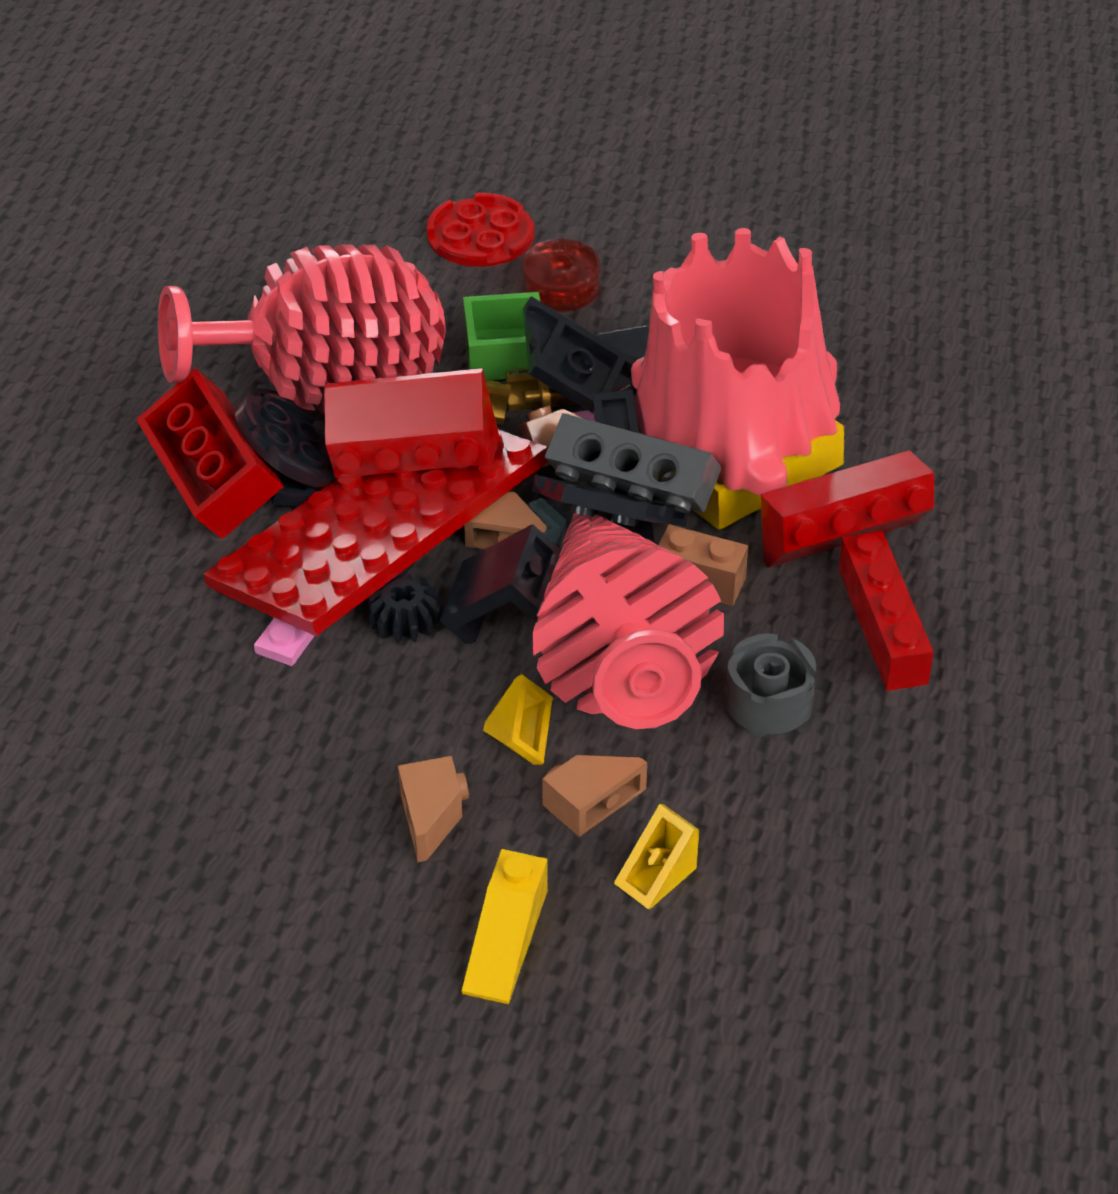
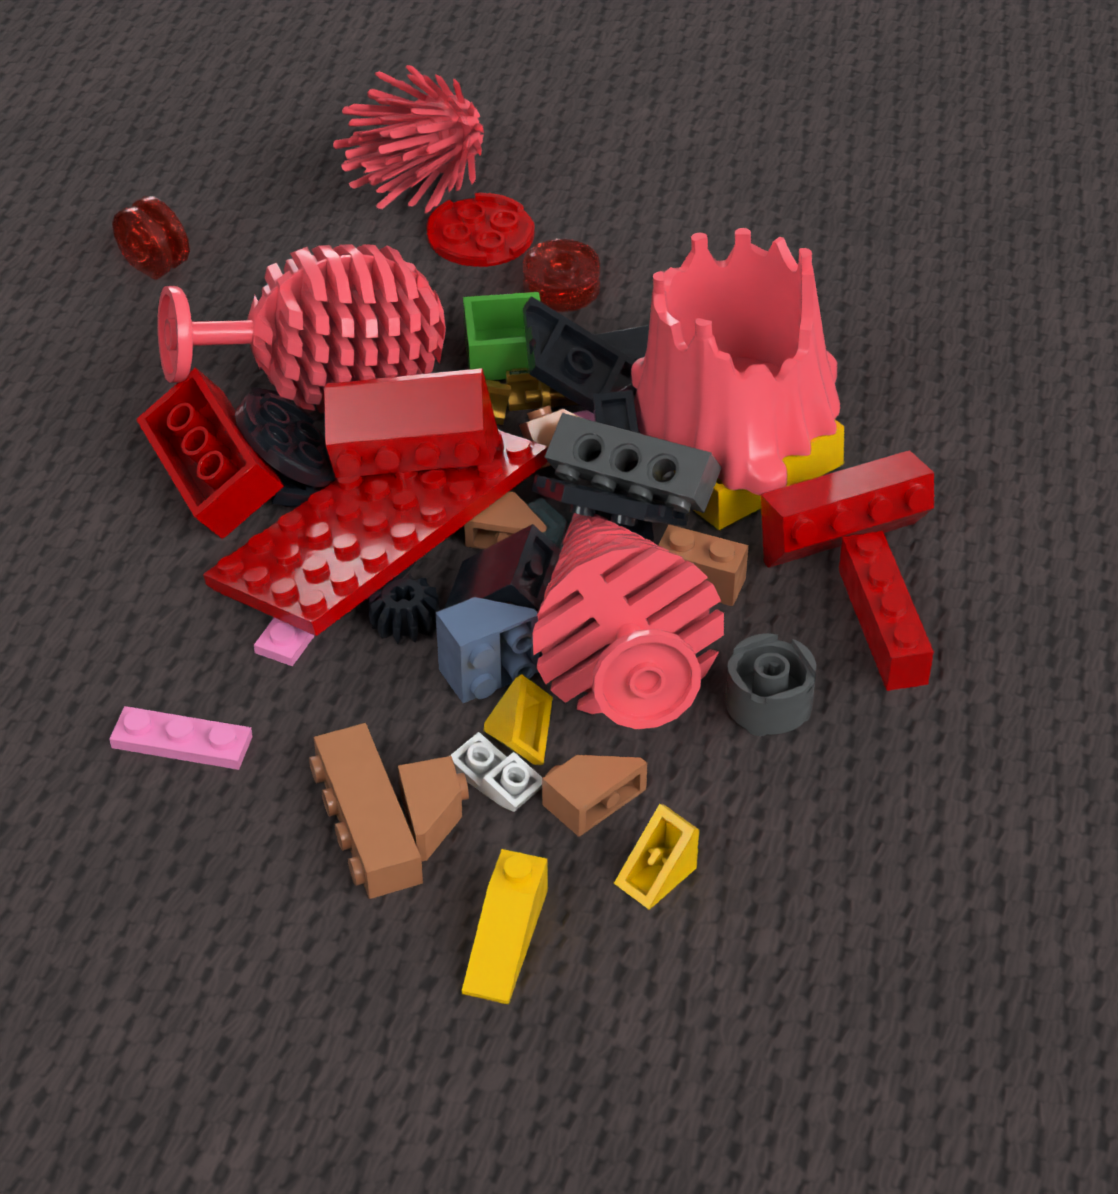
none -> bright pink plate [110,706,252,770]
none -> clear red wheel [112,196,190,280]
none -> nougat brick [309,723,423,899]
none -> coral plant [333,65,484,213]
none -> sand blue slope [436,597,539,703]
none -> white slope [450,732,542,812]

